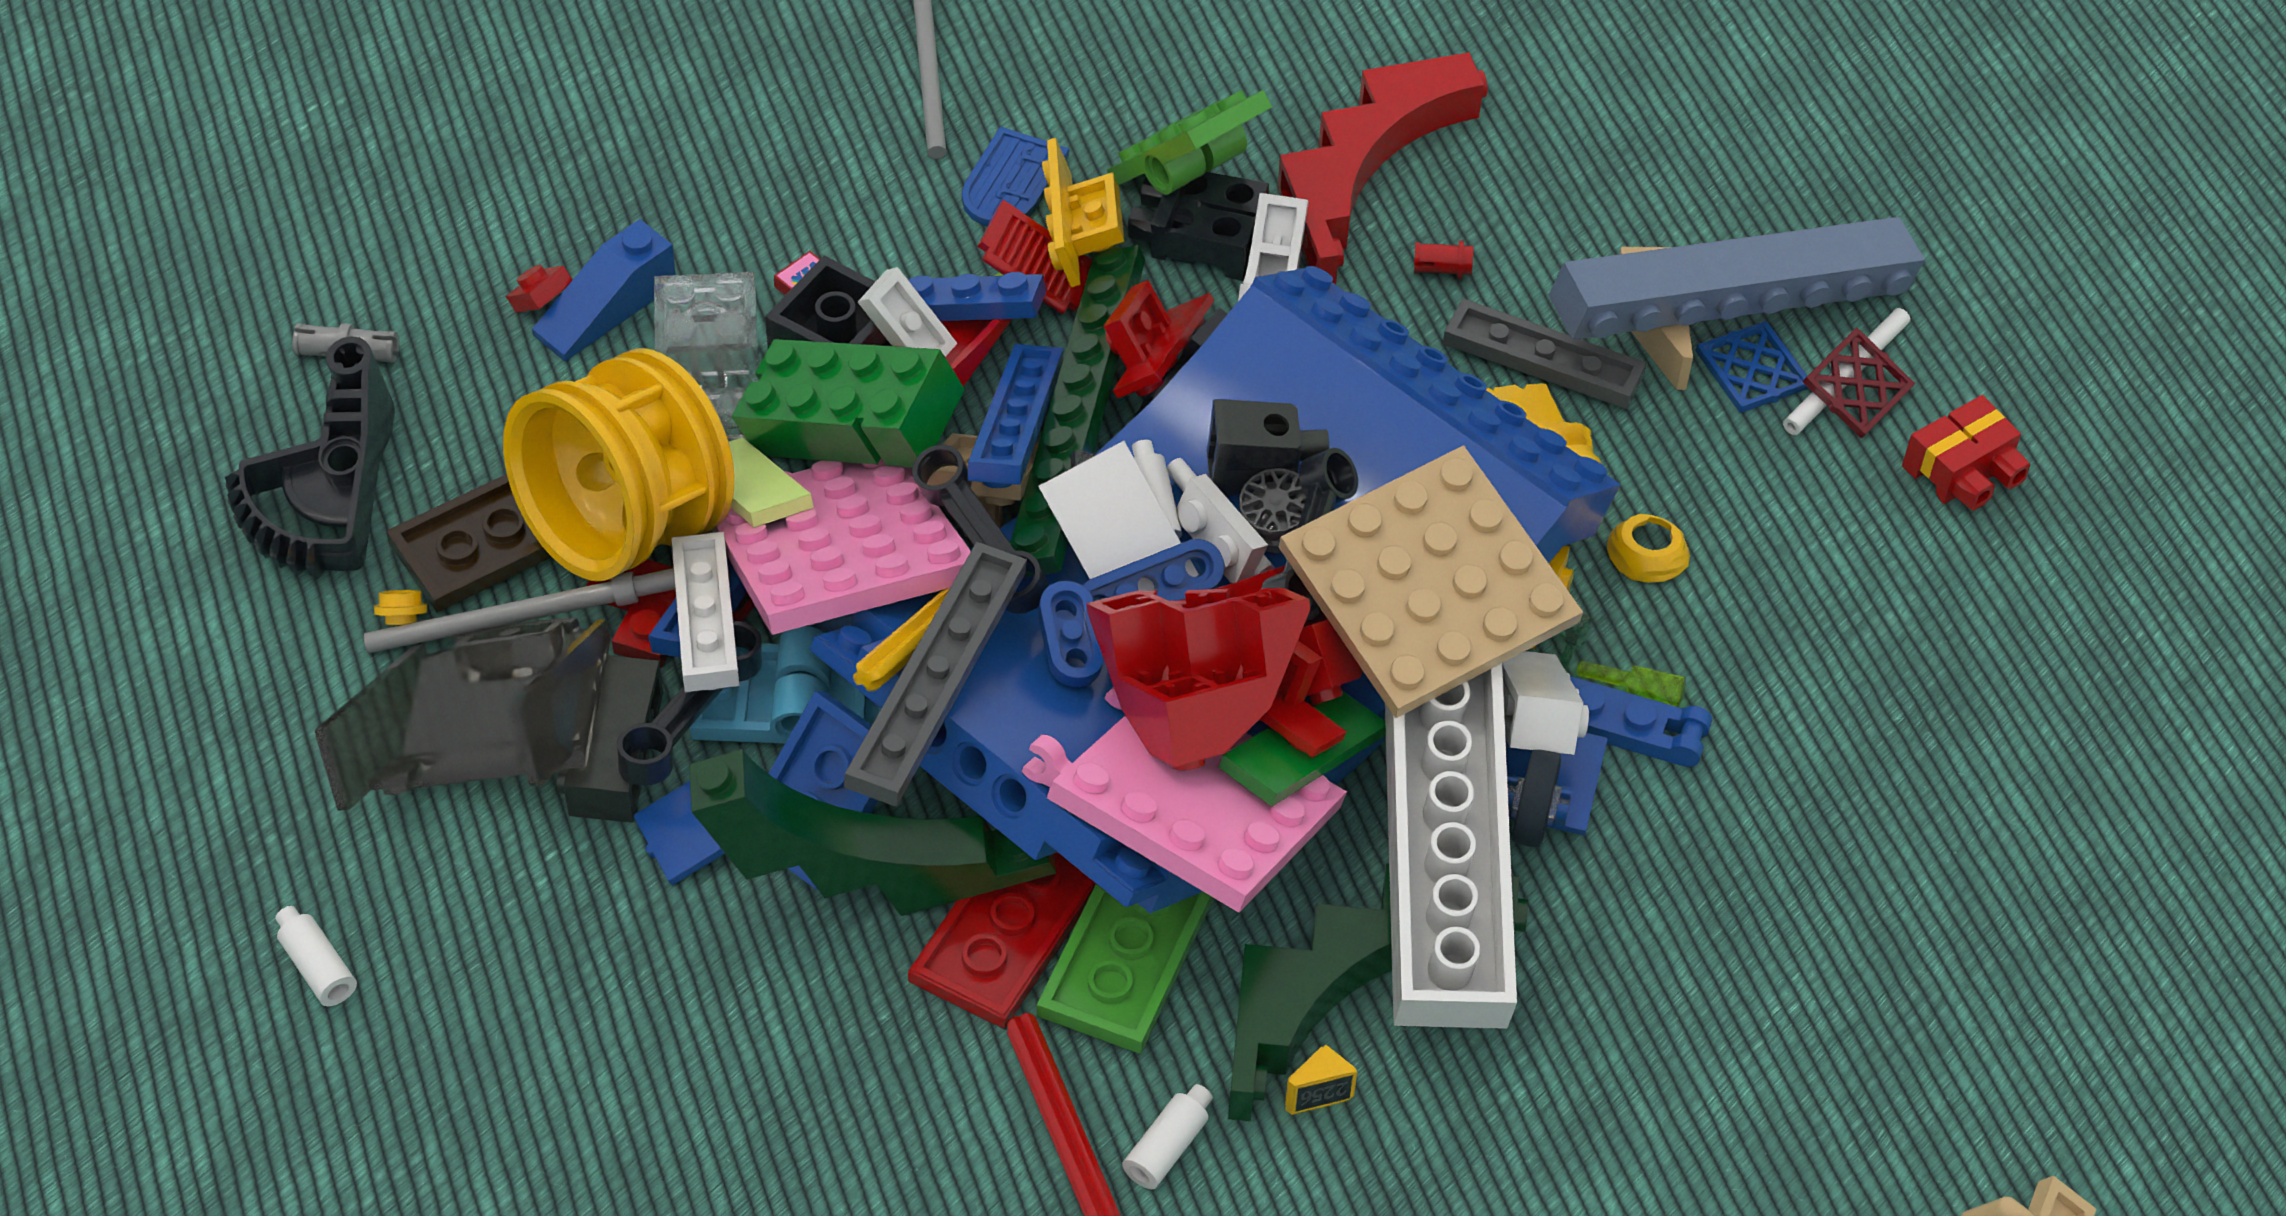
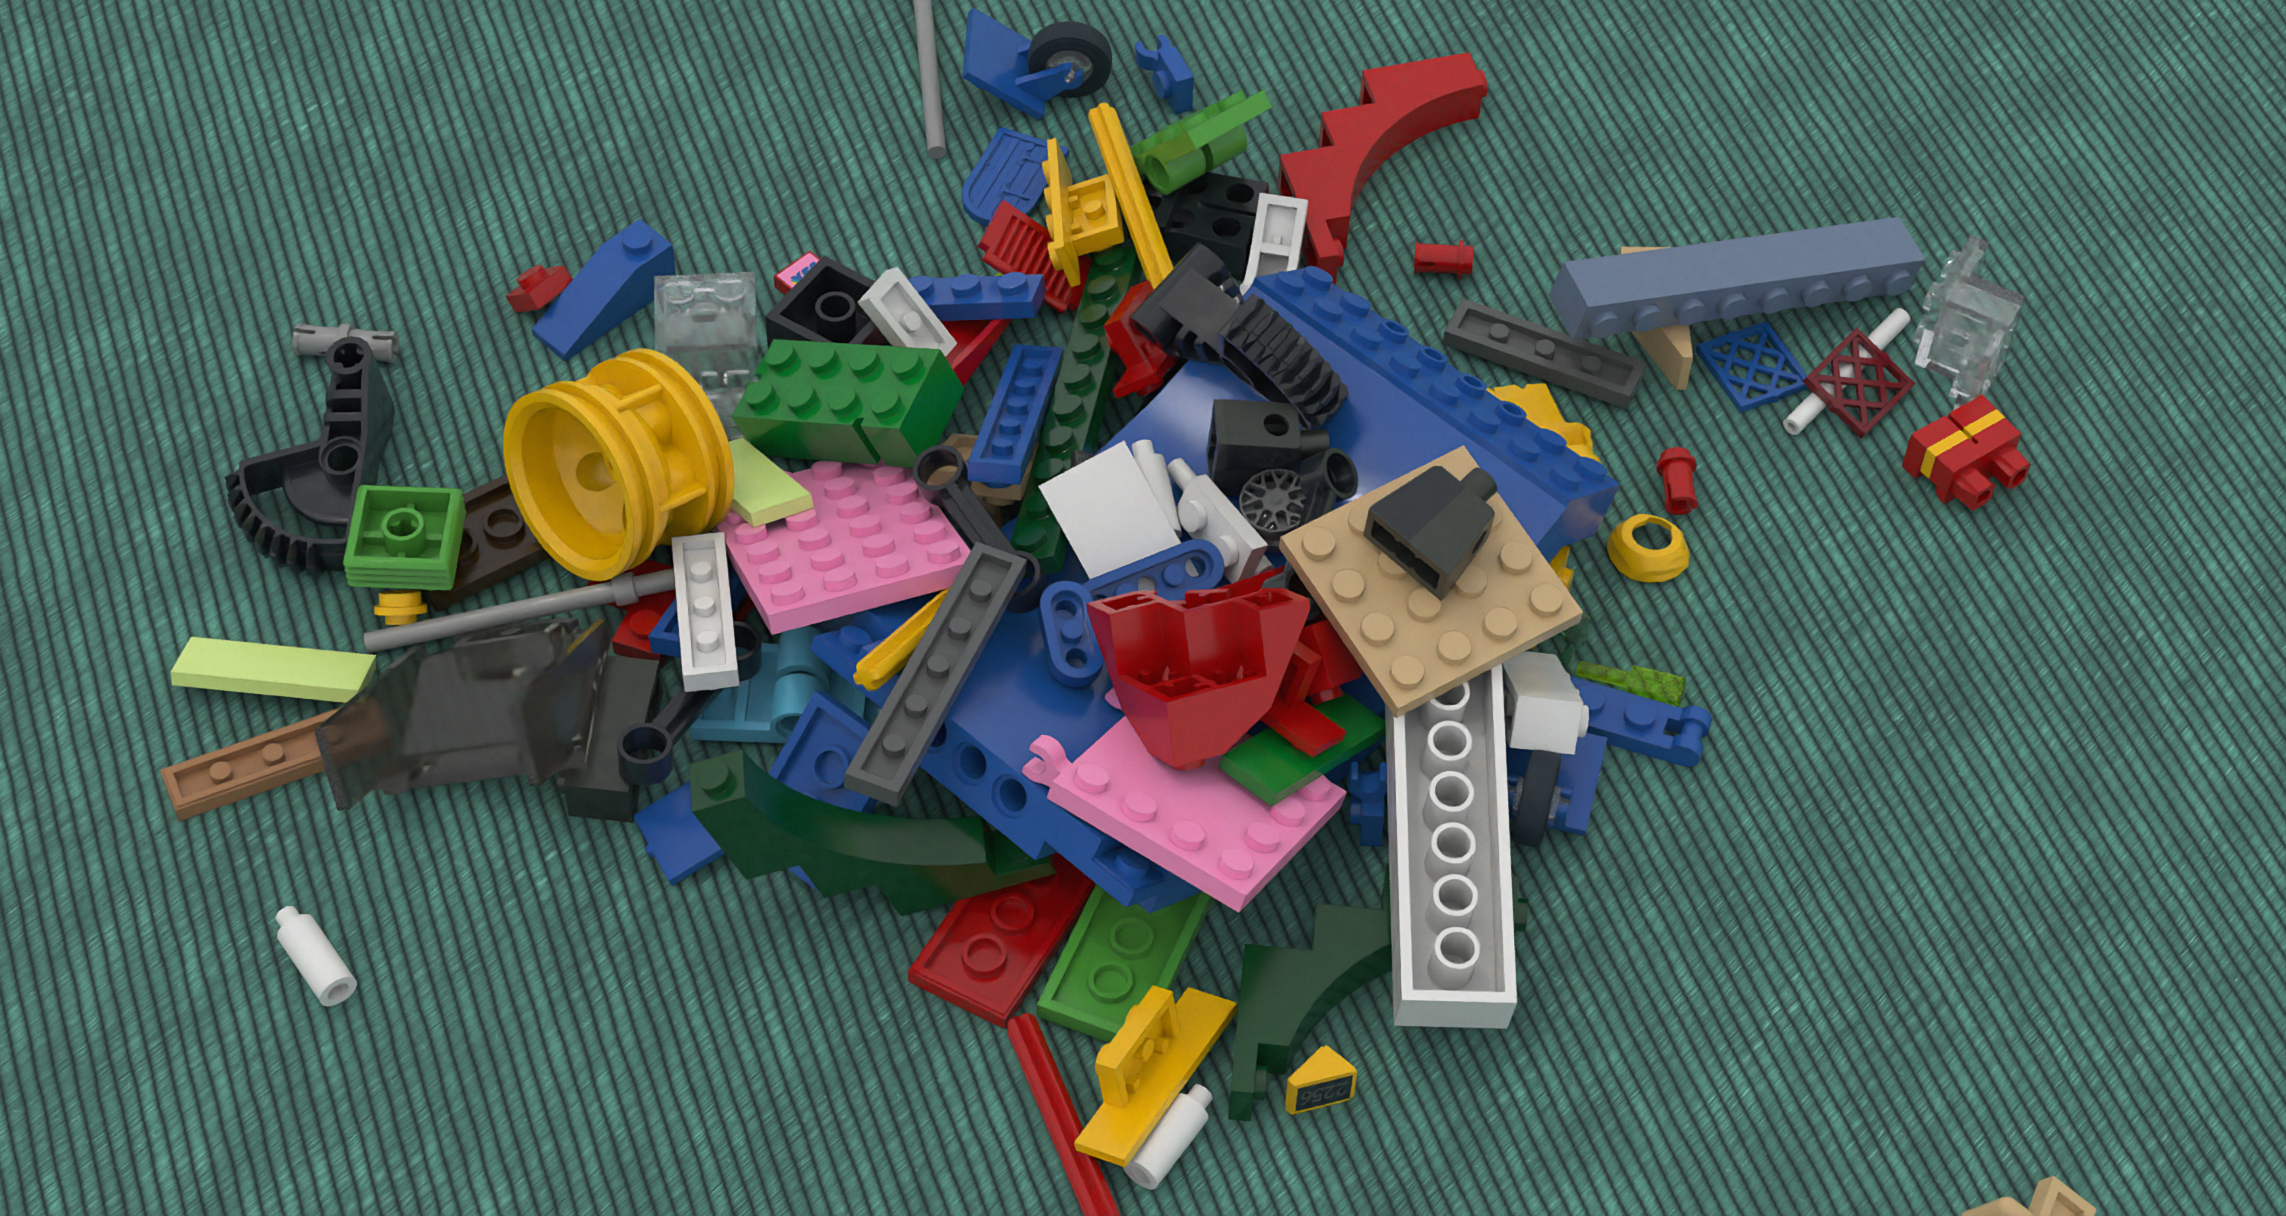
none -> medium nougat tile [160,698,388,821]
none -> yellowish green piece [171,637,377,704]
none -> bright green brick [343,485,466,591]
none -> blue plate [962,8,1112,120]
none -> yellow bracket [1074,985,1238,1168]
none -> yellow axle [1088,103,1173,289]
none -> black arm [1129,243,1349,430]
none -> blue plate [1135,35,1194,115]
none -> blue plate [1347,762,1387,847]
none -> pearl dark grey torso [1363,466,1498,601]
none -> red pin [1656,447,1698,515]
none -> clear bracket [1913,235,2026,410]

